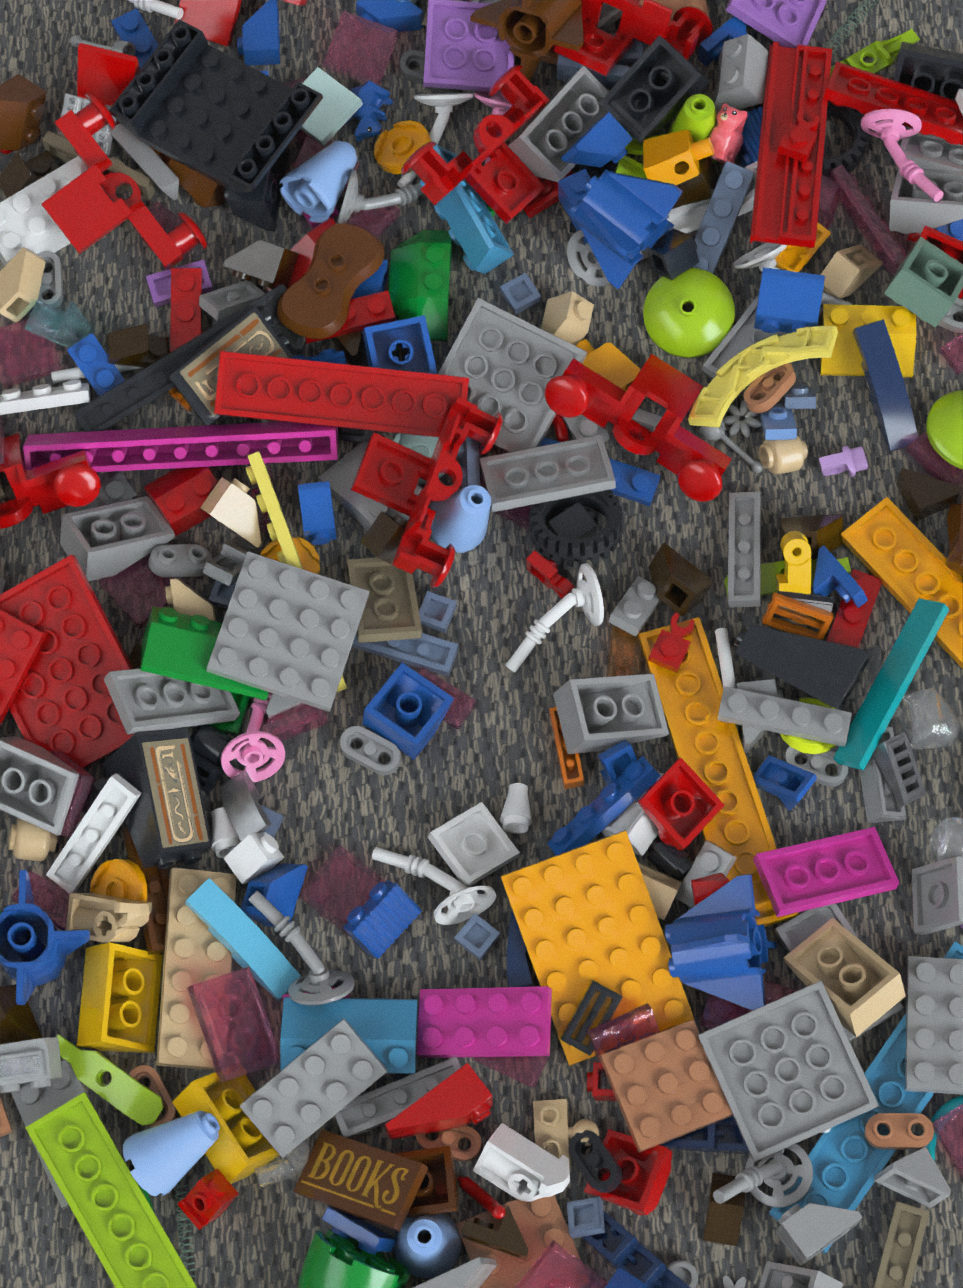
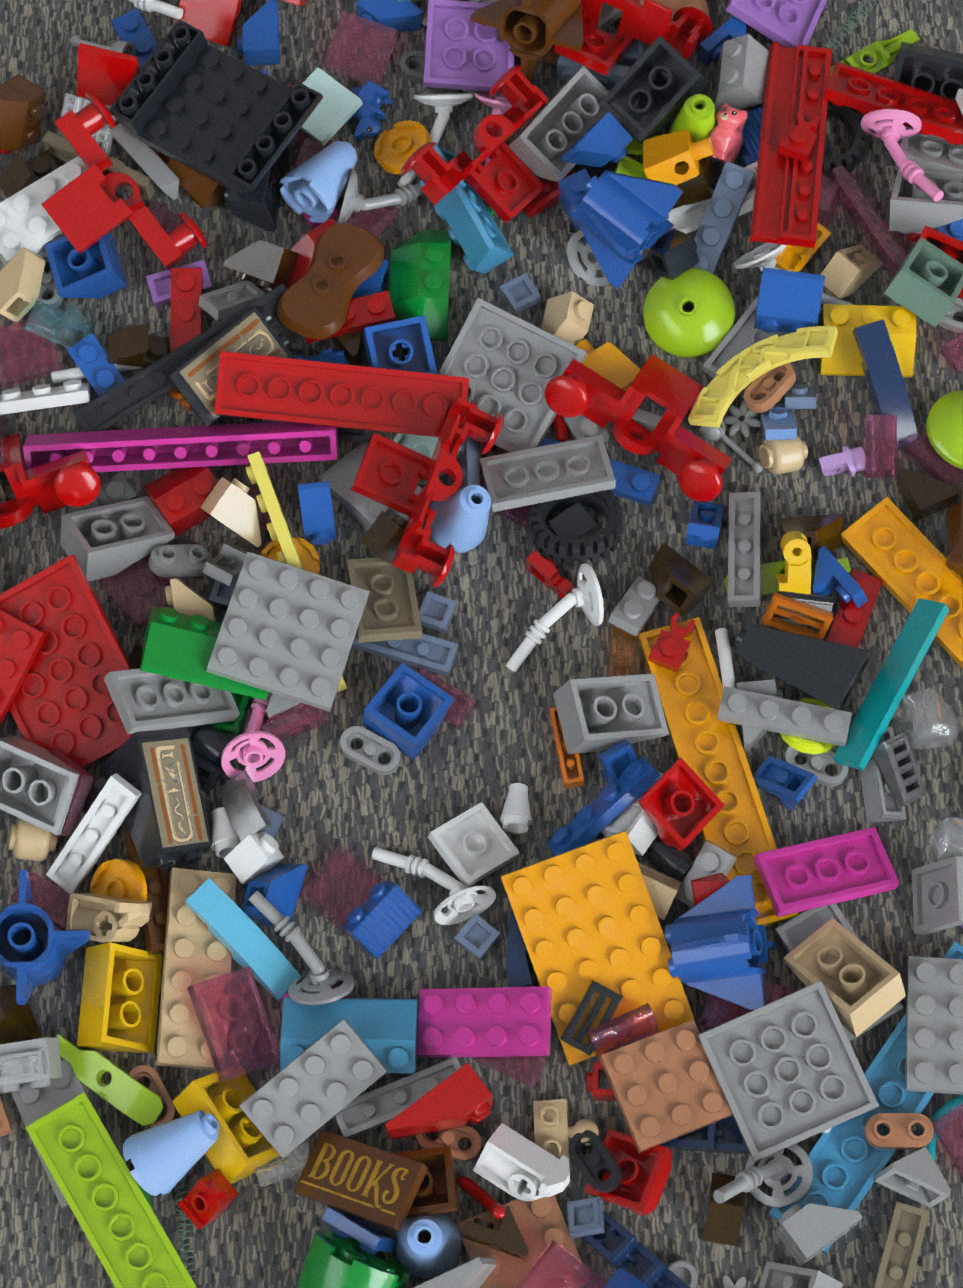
none -> blue slope [45,233,128,298]
none -> blue slope [686,500,724,549]
none -> clear pink plate [865,414,897,478]

